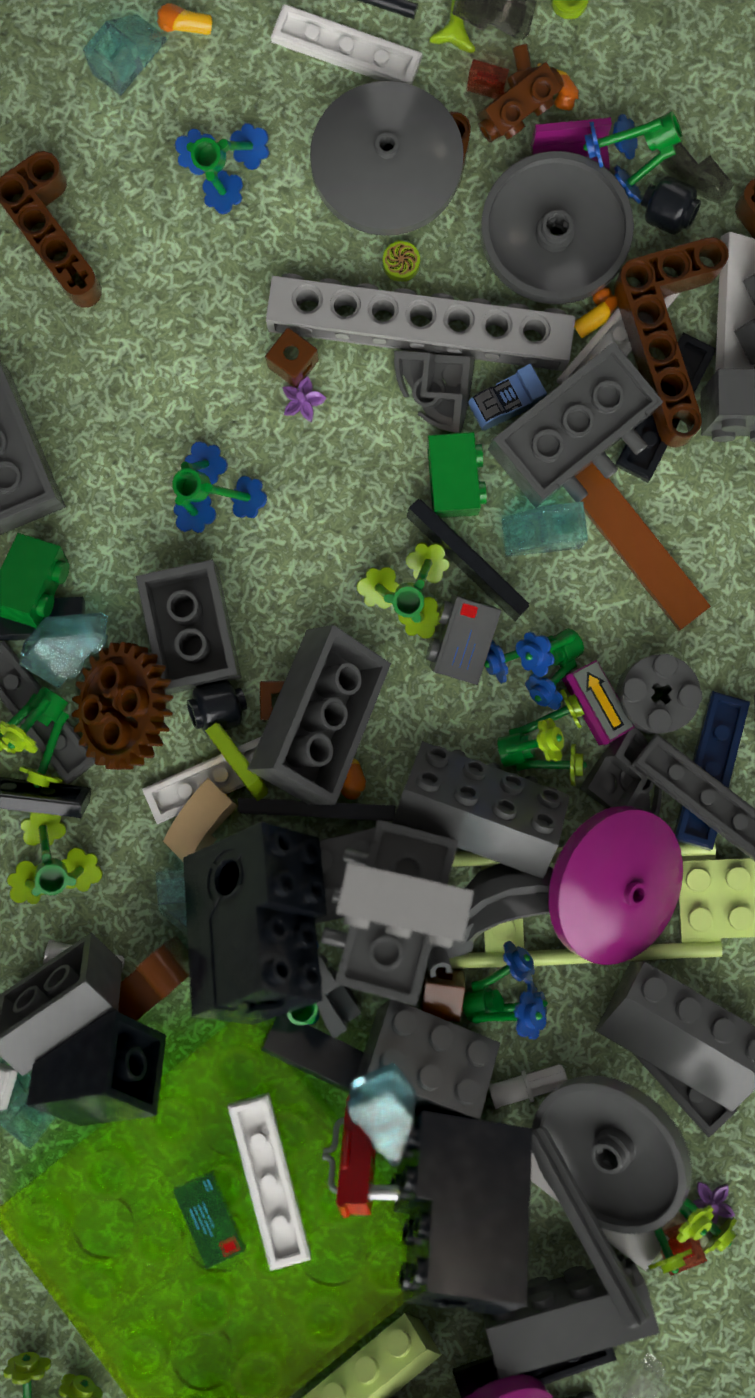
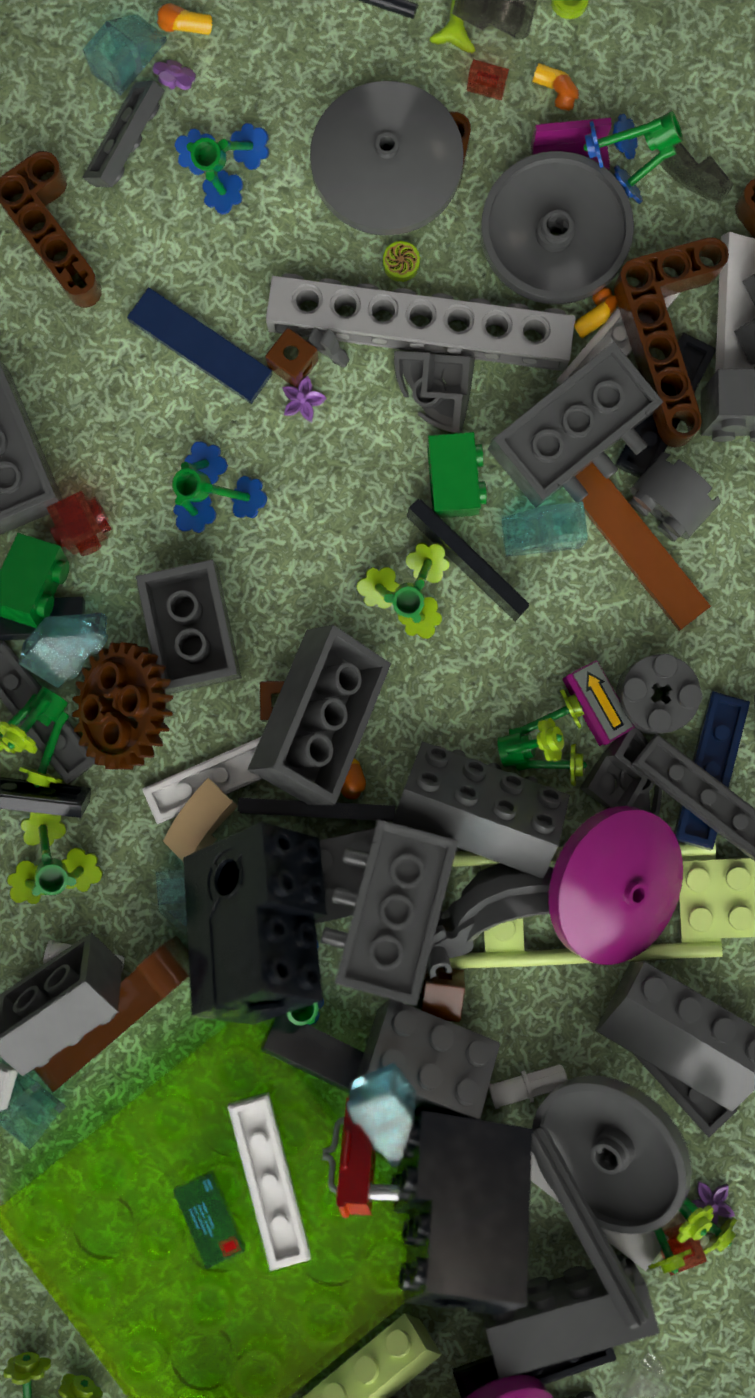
black slope [26,1011,166,1126] -> none
black head [187,680,247,734] -> none
lime tile [205,723,268,801] -> none
white tile [271,4,422,85] -> none
dark grey brick [317,951,362,1039] -> none
light grey brick [336,862,474,948] -> none
dark grey brick [426,594,502,685] -> none
plant [463,941,548,1039] -> none
medium blue leg [468,363,547,430] -> none
reddish brown brick [476,44,564,143] -> none
blue plant [484,628,584,710] -> none
black head [641,176,701,235] -> none
none -> clear red brick [46,491,112,556]
none -> dark grey plate [82,80,165,187]
none -> dark blue tile [127,287,273,404]
none -> medium lavender plant [153,60,196,90]
none -> dark grey piece [307,328,350,368]
none -> dark grey brick [629,452,721,542]

